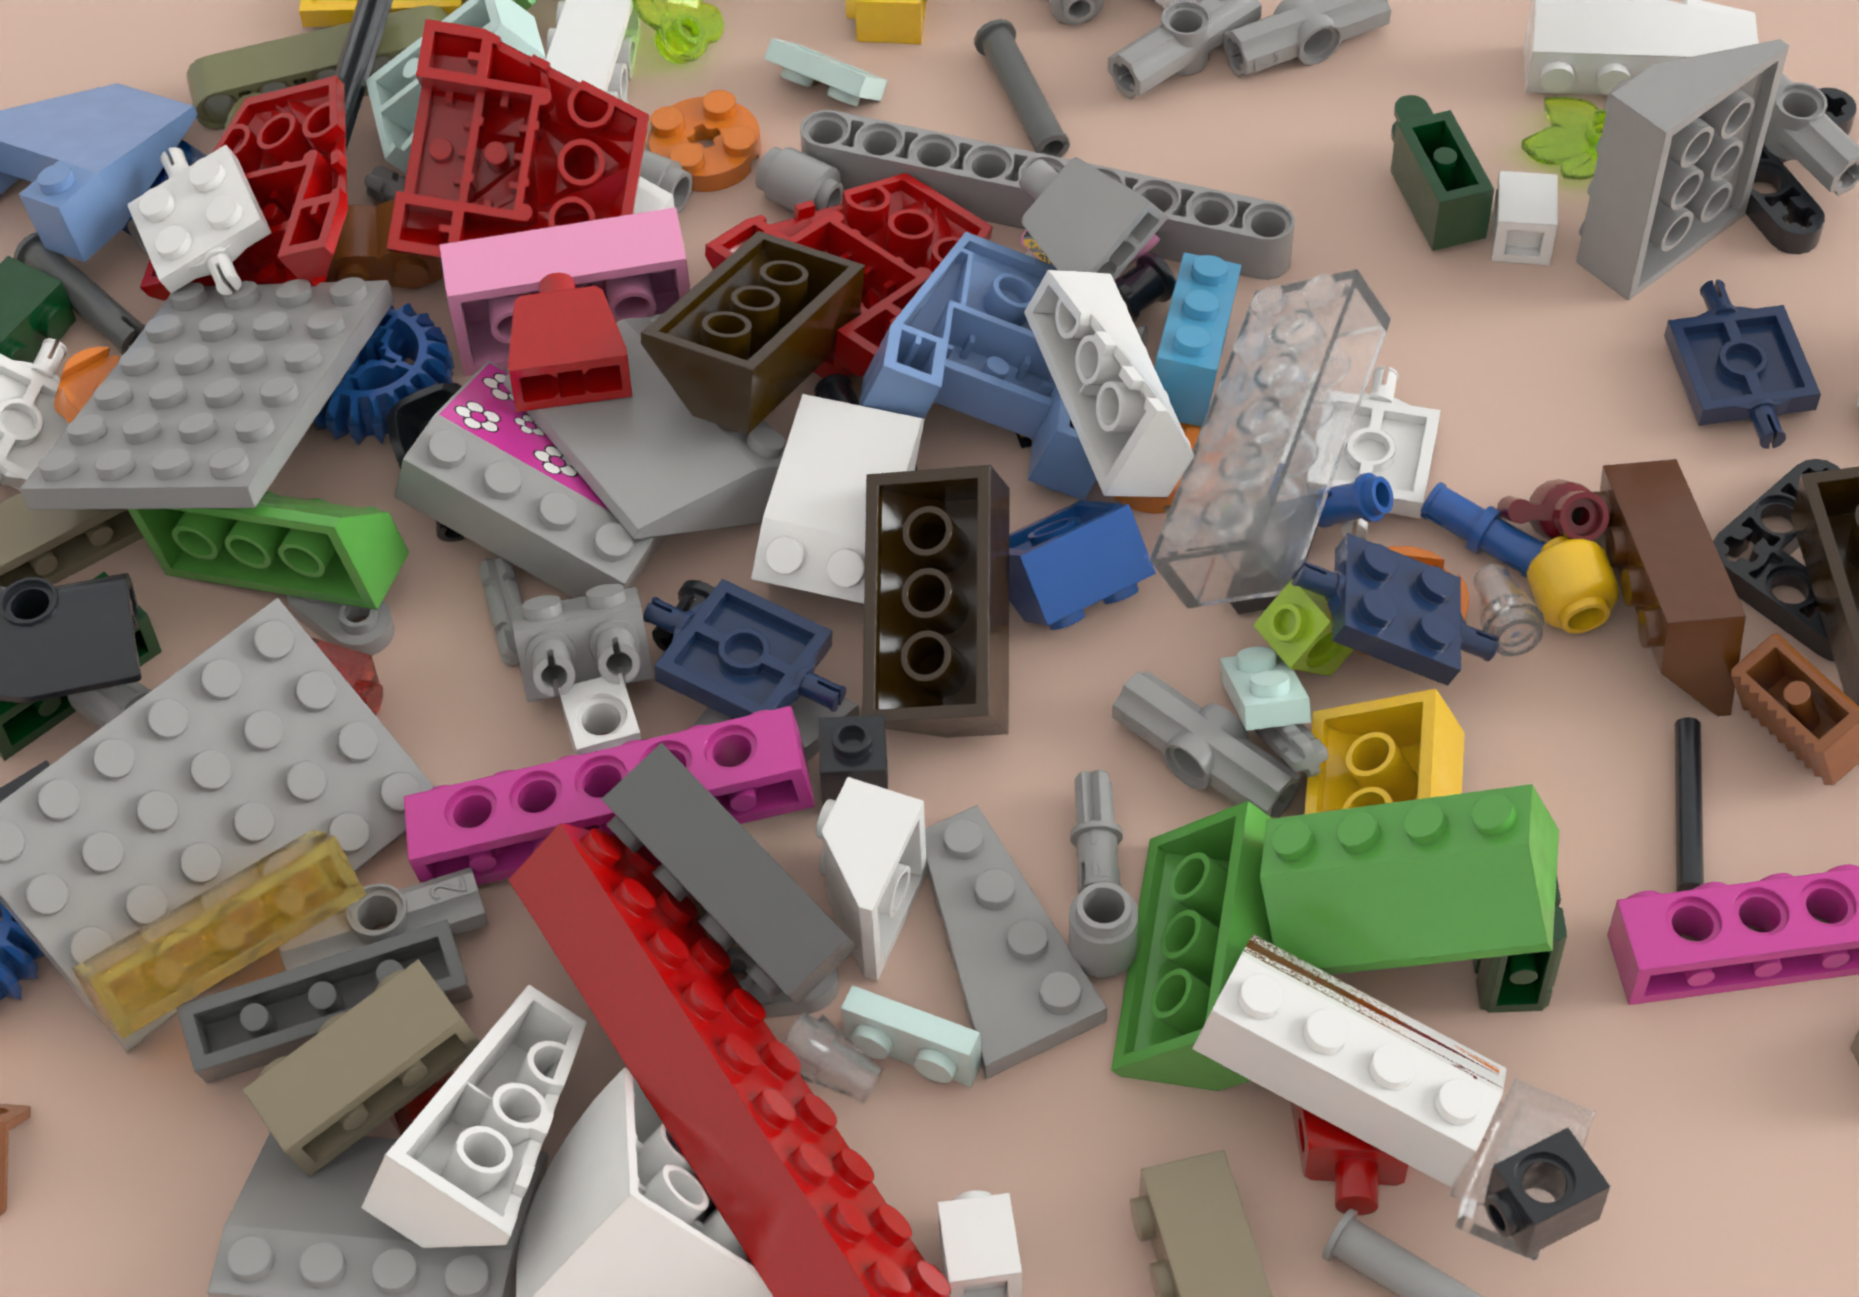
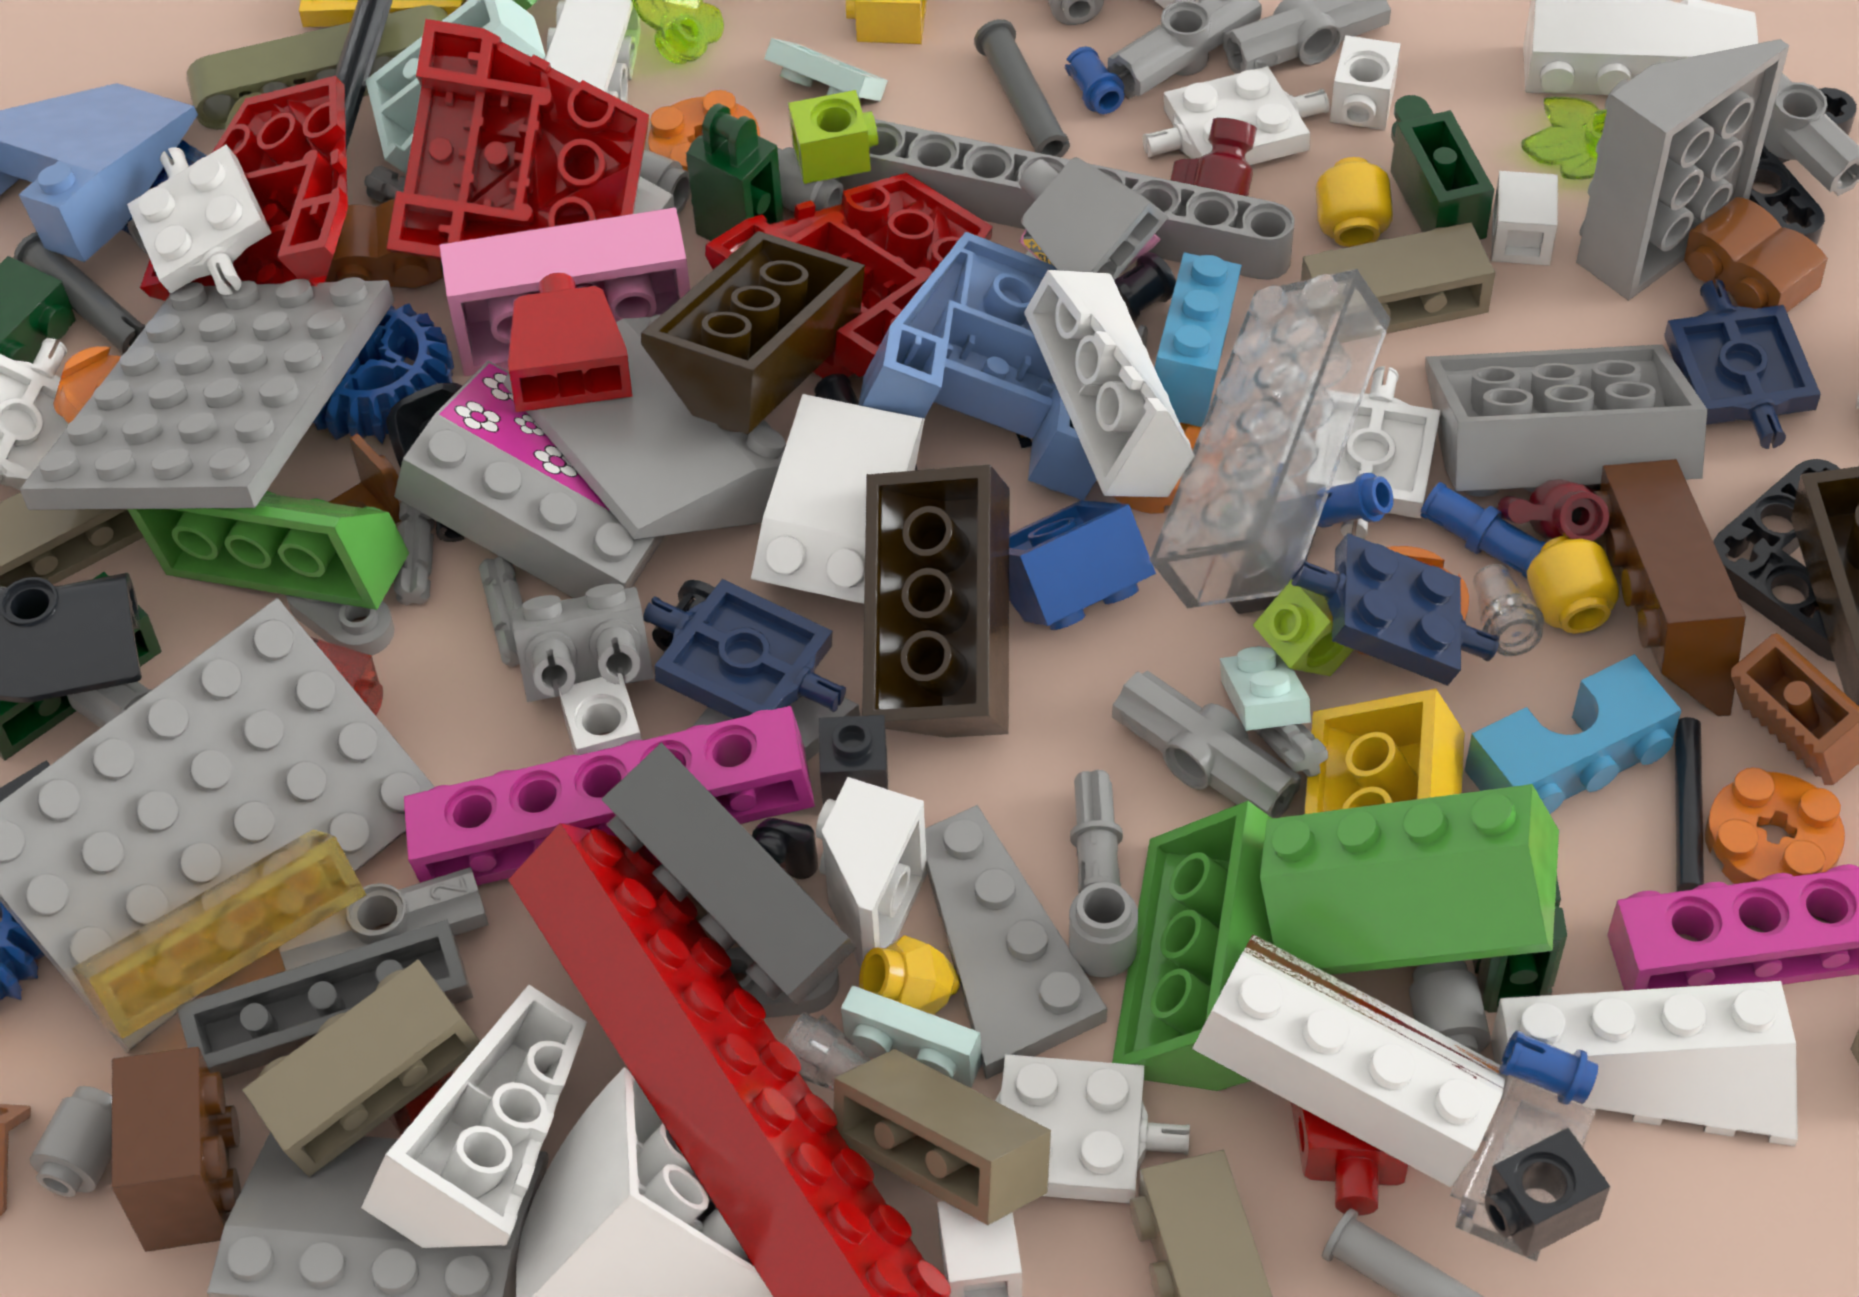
none -> light grey brick [30,1086,112,1197]
none -> reddish brown brick [112,1046,241,1252]
none -> dark orange bracket [329,433,402,524]
none -> light grey axle [394,502,435,605]
none -> dark green brick [686,103,784,241]
none -> black arm [752,818,818,879]
none -> lime brick [788,90,878,184]
none -> dark tan brick [833,1049,1051,1225]
none -> yellow rock [859,935,960,1015]
none -> white plate [995,1054,1190,1204]
none -> blue pin [1065,46,1124,114]
none -> white plate [1142,66,1329,165]
none -> dark red piece [1170,117,1257,196]
none -> dark tan brick [1299,222,1495,347]
none -> yellow head [1315,157,1393,247]
none -> white brick [1330,35,1401,131]
none -> light grey brick [1409,961,1491,1054]
none -> light grey slope [1425,344,1707,497]
none -> dark azure arch [1464,654,1681,814]
none -> white wedge [1491,981,1798,1146]
none -> blue pin [1499,1030,1598,1105]
none -> dark orange brick [1684,197,1828,312]
none -> orange plate [1705,767,1845,884]

